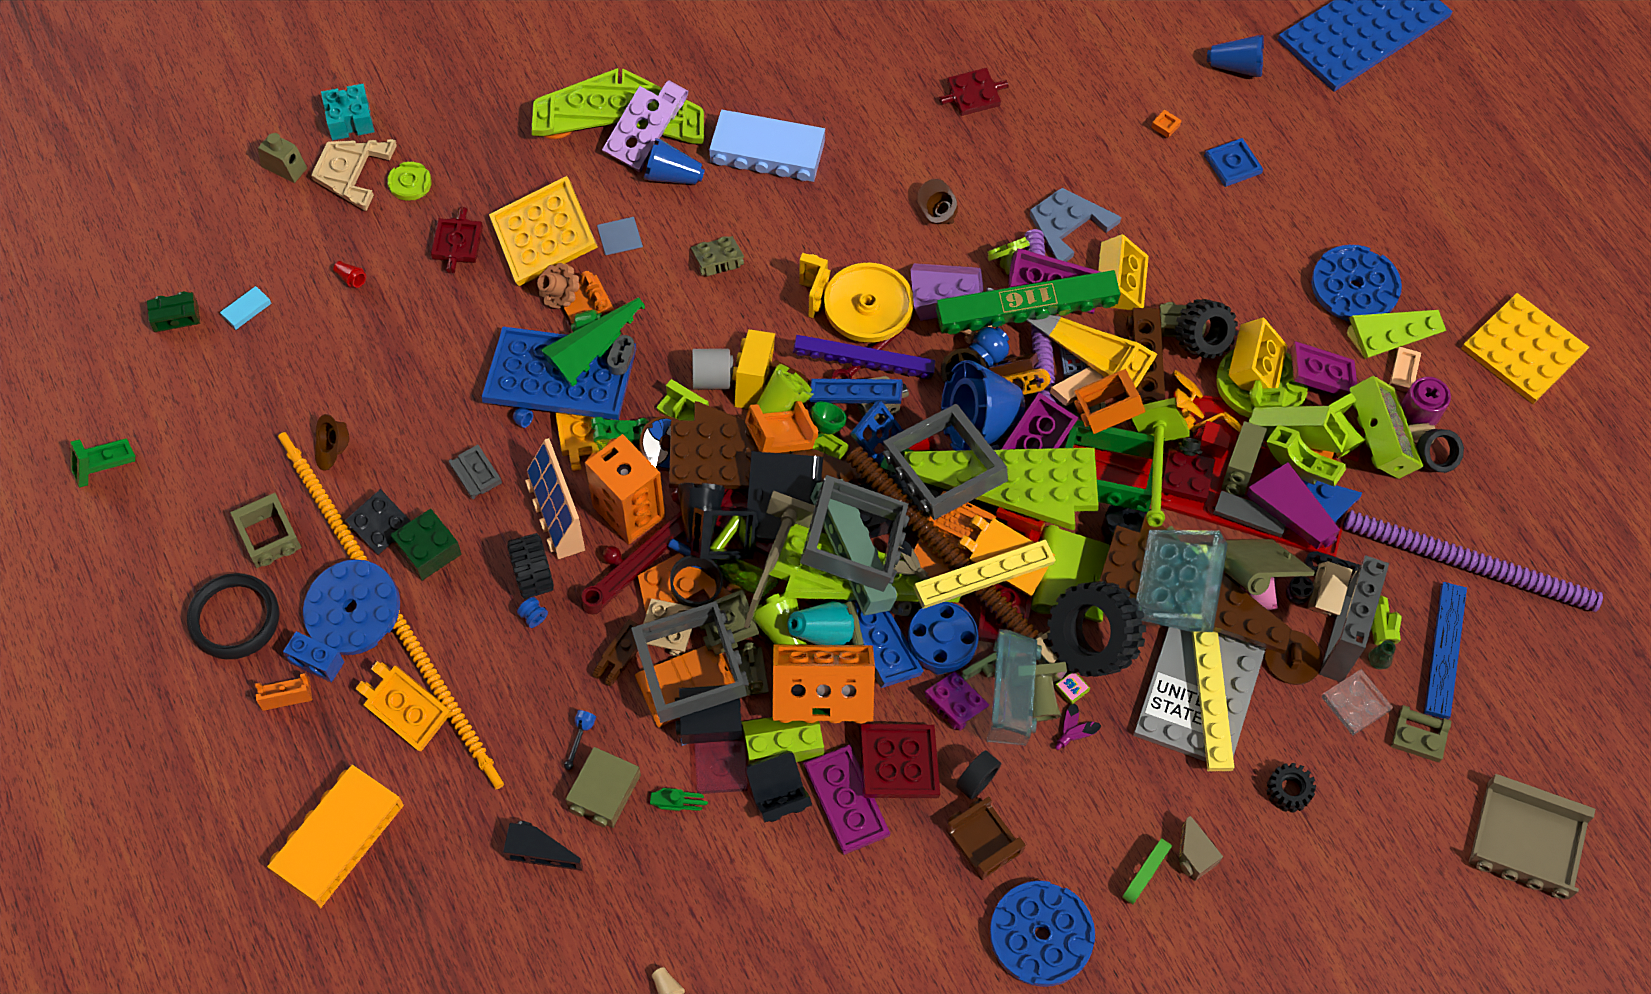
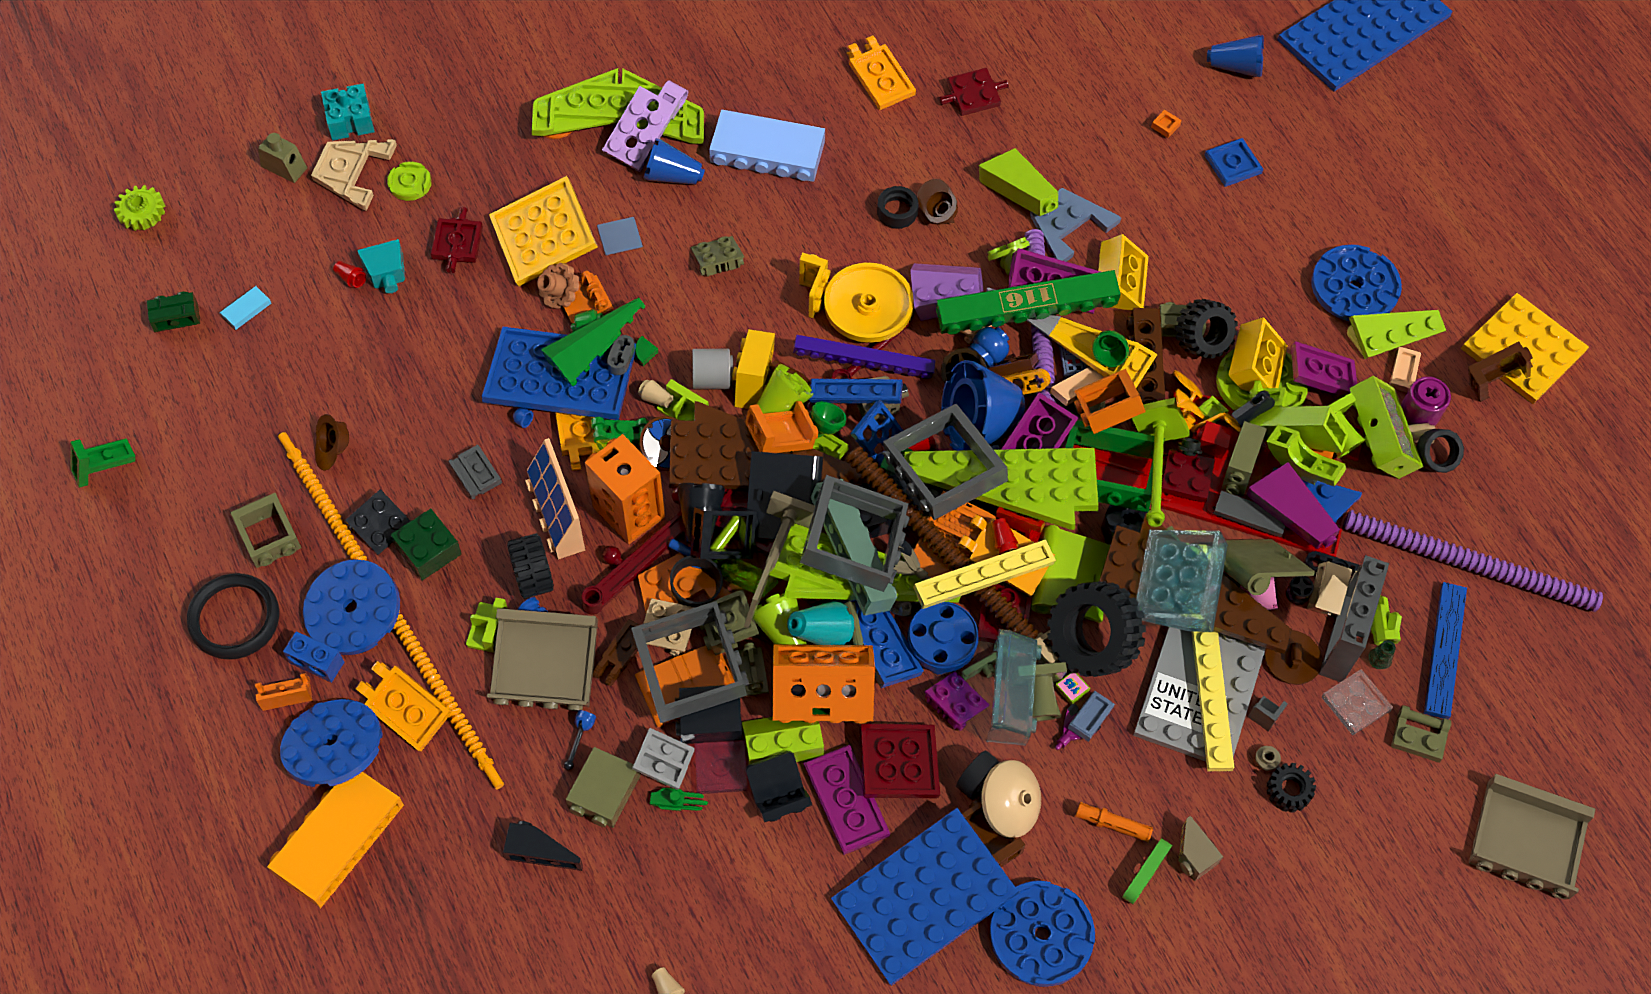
none -> lime gear [114,185,166,231]
none -> blue plate [280,699,383,787]
none -> teal torso [358,239,405,293]
none -> lime panel [466,598,508,653]
none -> dark tan panel [487,608,598,711]
none -> light grey slope [632,728,695,790]
none -> green tile [635,336,658,366]
none -> tan cone [638,380,673,408]
none -> blue plate [831,808,1019,986]
none -> light orange tile [847,35,916,111]
none -> black tyre [877,186,918,229]
none -> lime slope [979,148,1058,216]
none -> tan dish [982,760,1041,838]
none -> red cone [992,518,1018,555]
none -> sand blue tile [1068,690,1115,742]
none -> orange pin [1075,801,1153,842]
none -> green piece [1092,330,1129,367]
none -> lime tile [1198,395,1229,424]
none -> black bar [1231,390,1275,428]
none -> dark grey panel [1248,696,1288,732]
none -> dark tan plate [1255,746,1281,771]
none -> reddish brown panel [1468,341,1533,402]

